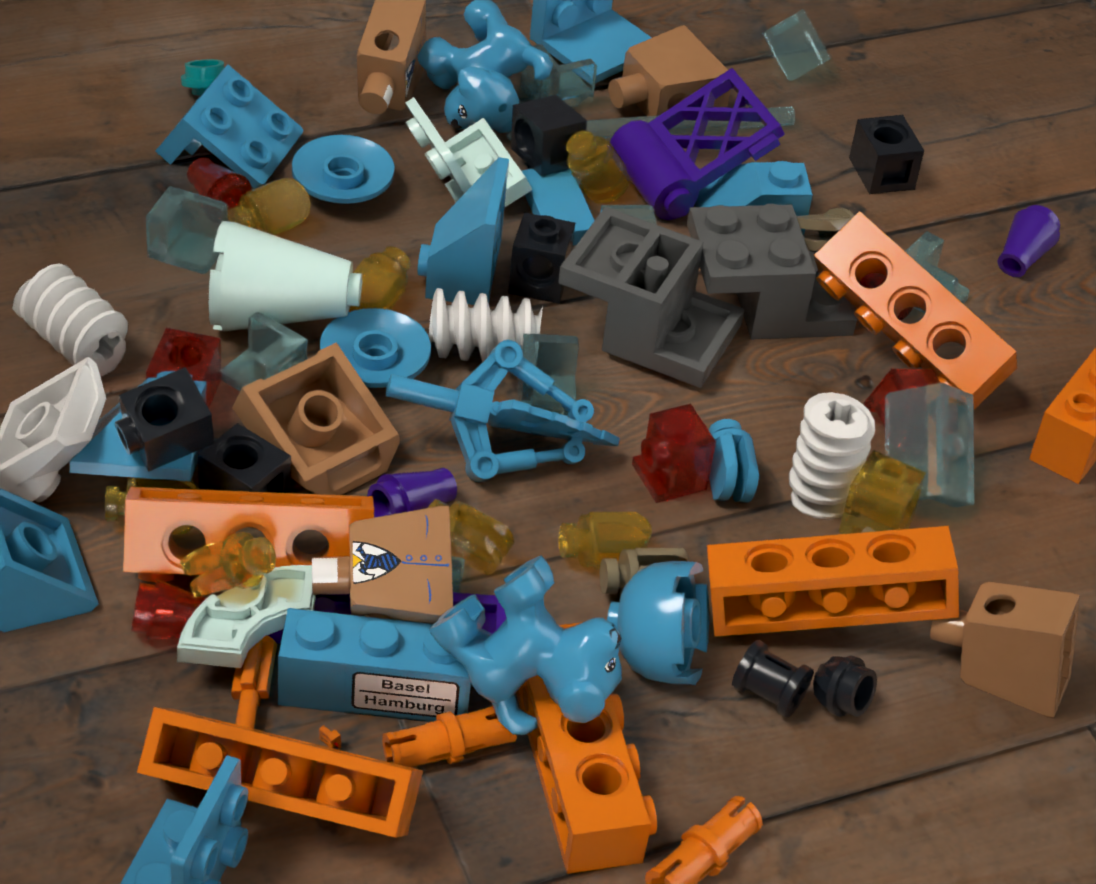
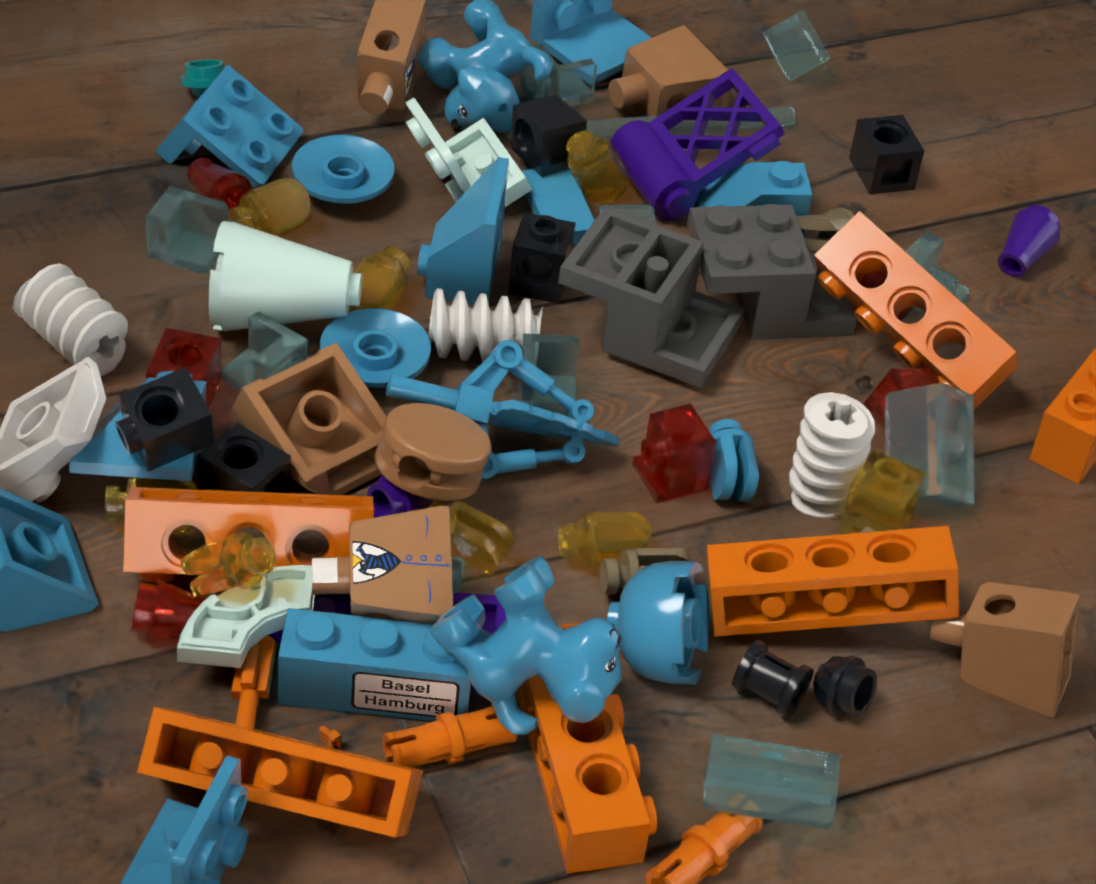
none -> medium nougat head [375,403,491,501]
none -> clear light blue panel [702,733,841,829]

